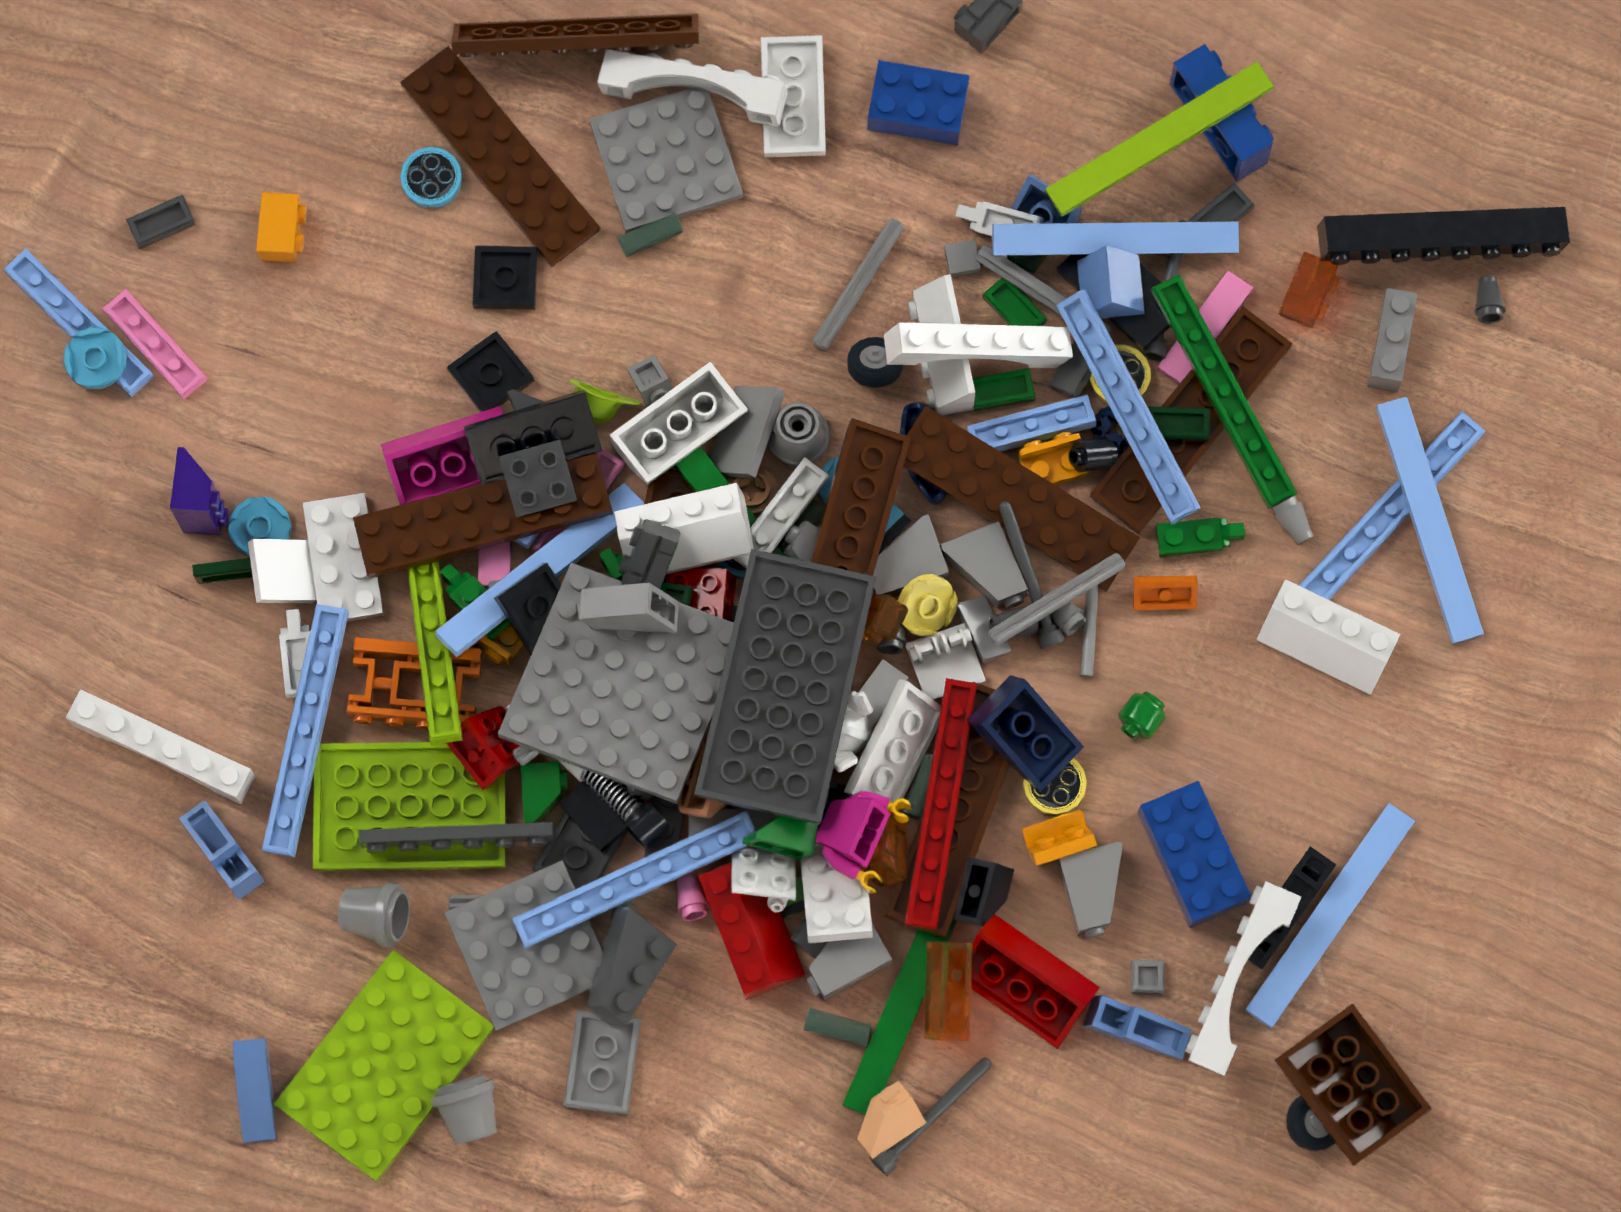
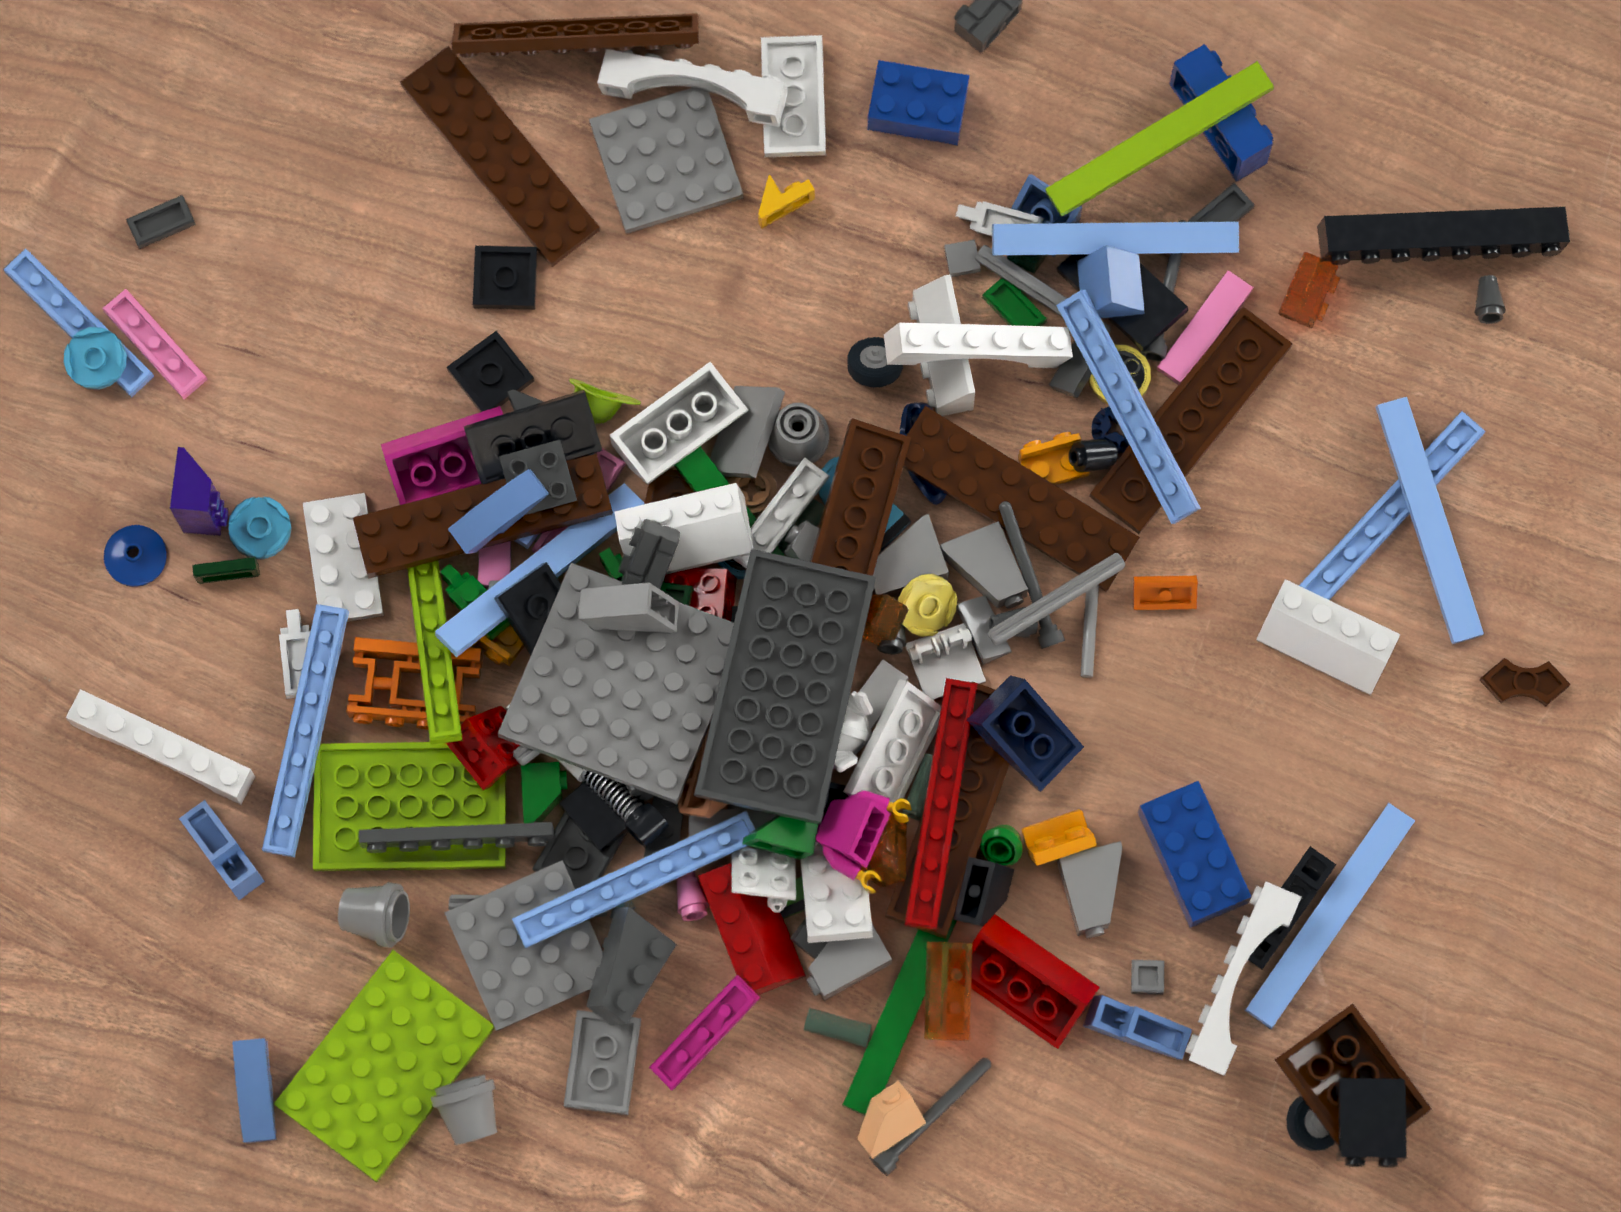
white tile [248,539,317,603] -> none
light orange brick [256,192,307,263] -> none
tile [400,147,462,208] -> none
sand green piece [618,212,683,257] -> none
light grey bracket [627,355,673,408] -> none
light grey axle [813,218,903,351] -> none
light blue plate [967,394,1096,452] -> none
green tile [972,368,1035,411] -> none
tile [1023,758,1087,816] -> none
light grey cone [1044,589,1086,636] -> none
green head [1118,691,1166,740] -> none
dark green tile [1147,406,1210,441] -> none
green tile [1151,274,1297,509] -> none
green hinge [1156,518,1245,557] -> none
light grey cone [1273,496,1314,545] -> none
light grey arch [1367,288,1418,392] -> none
none -> blue dish [104,525,167,587]
none -> medium blue slope [448,469,549,554]
none -> dark pink tile [649,975,761,1091]
none -> yellow slope [758,175,815,229]
none -> green cone [980,824,1023,866]
none -> black panel [1335,1078,1407,1168]
none -> reddish brown tile [1480,658,1571,707]

